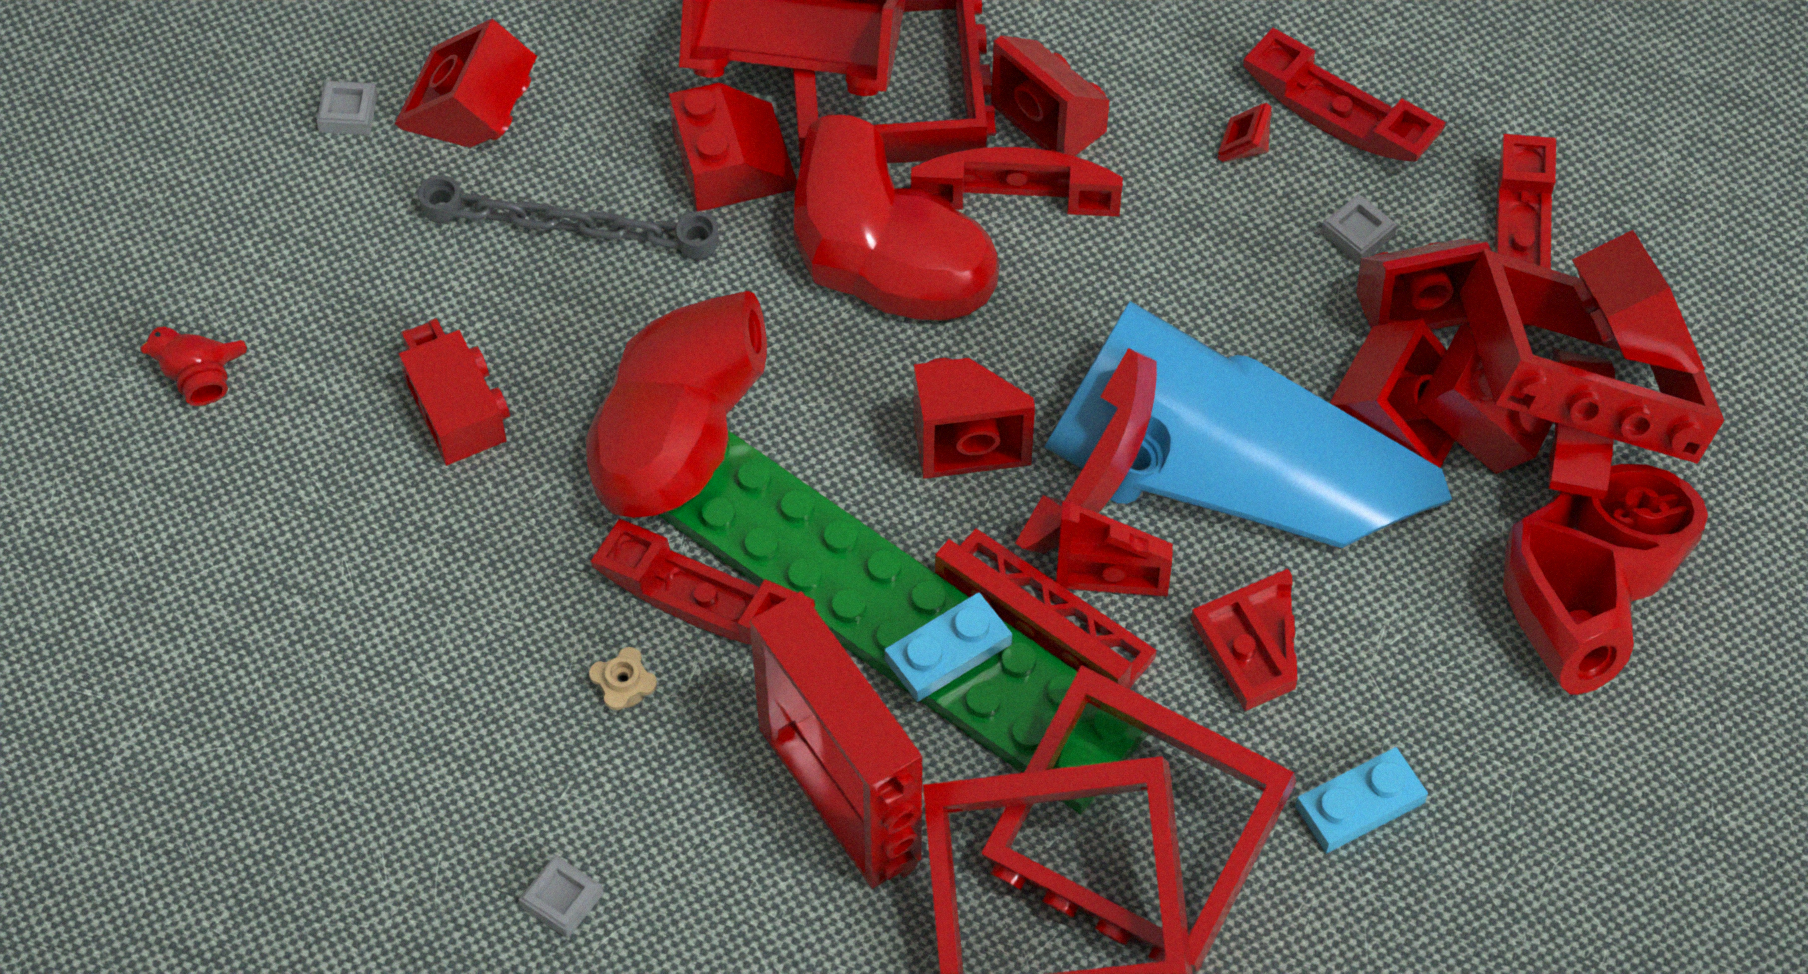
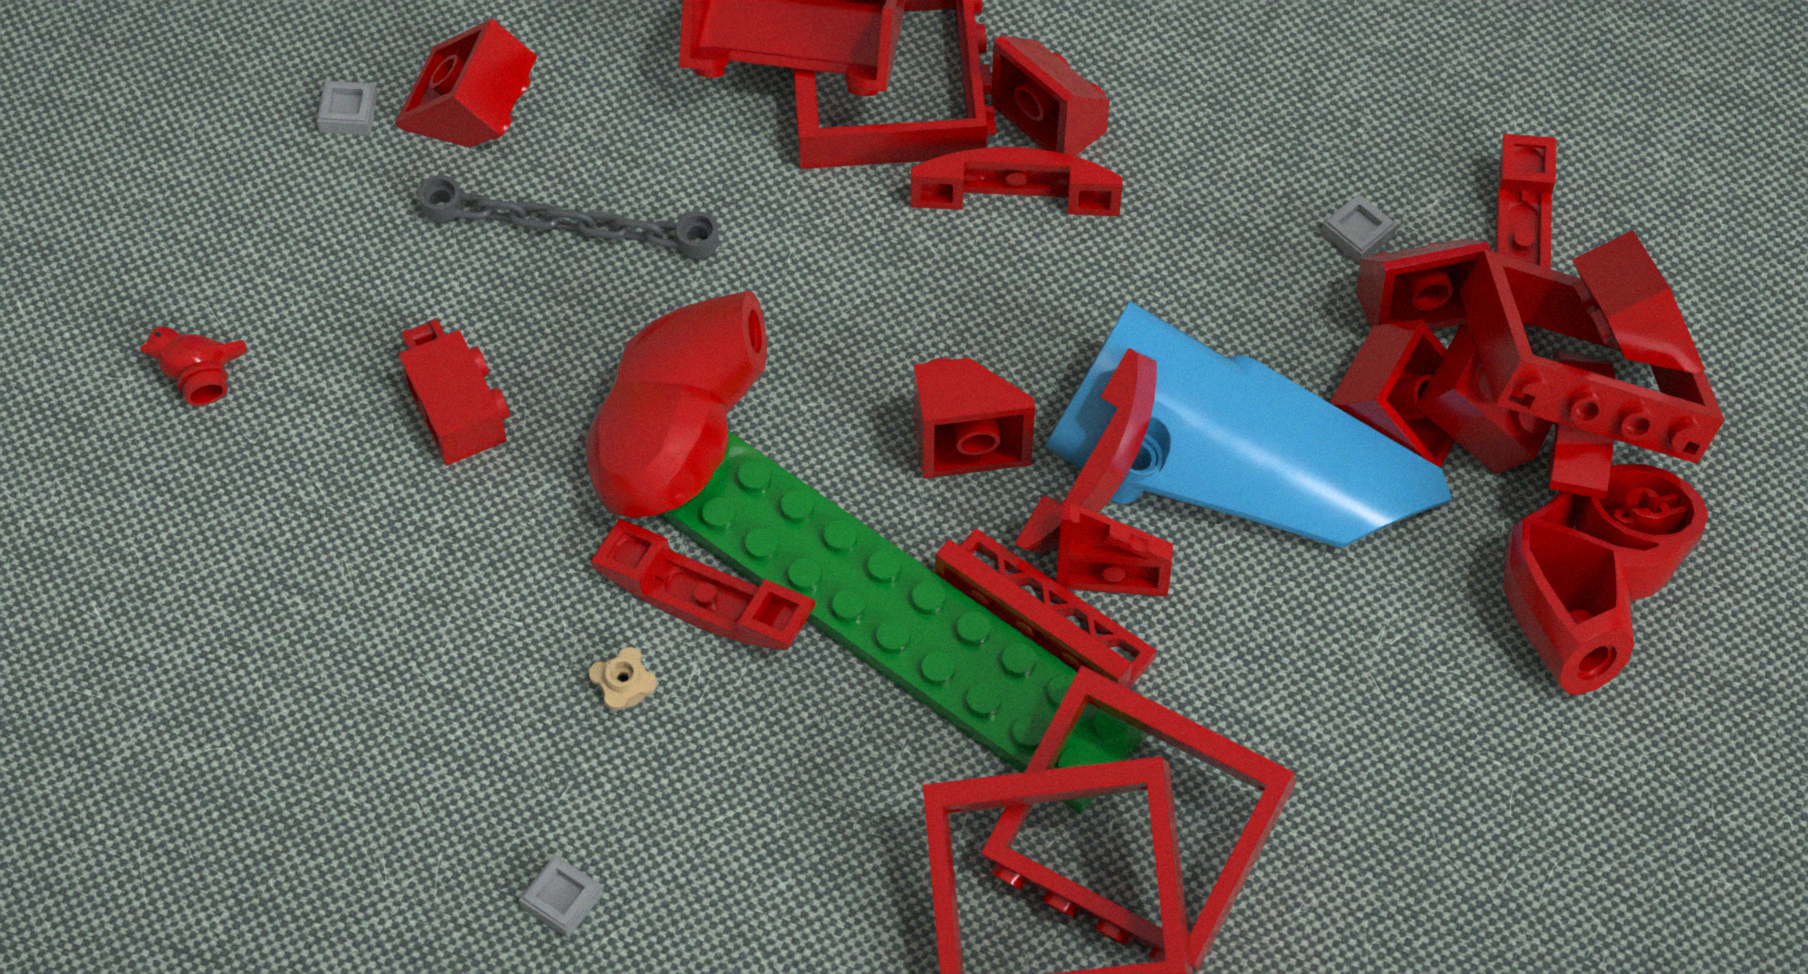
red slope [669,82,797,211] -> none
red window [750,591,922,889] -> none
red piece [794,115,1000,321] -> none
medium azure plate [884,592,1012,702] -> none
red wing [1190,569,1298,711] -> none
red slope [1217,102,1272,162] -> none
red slope [1243,27,1446,162] -> none
medium azure plate [1295,747,1428,854] -> none

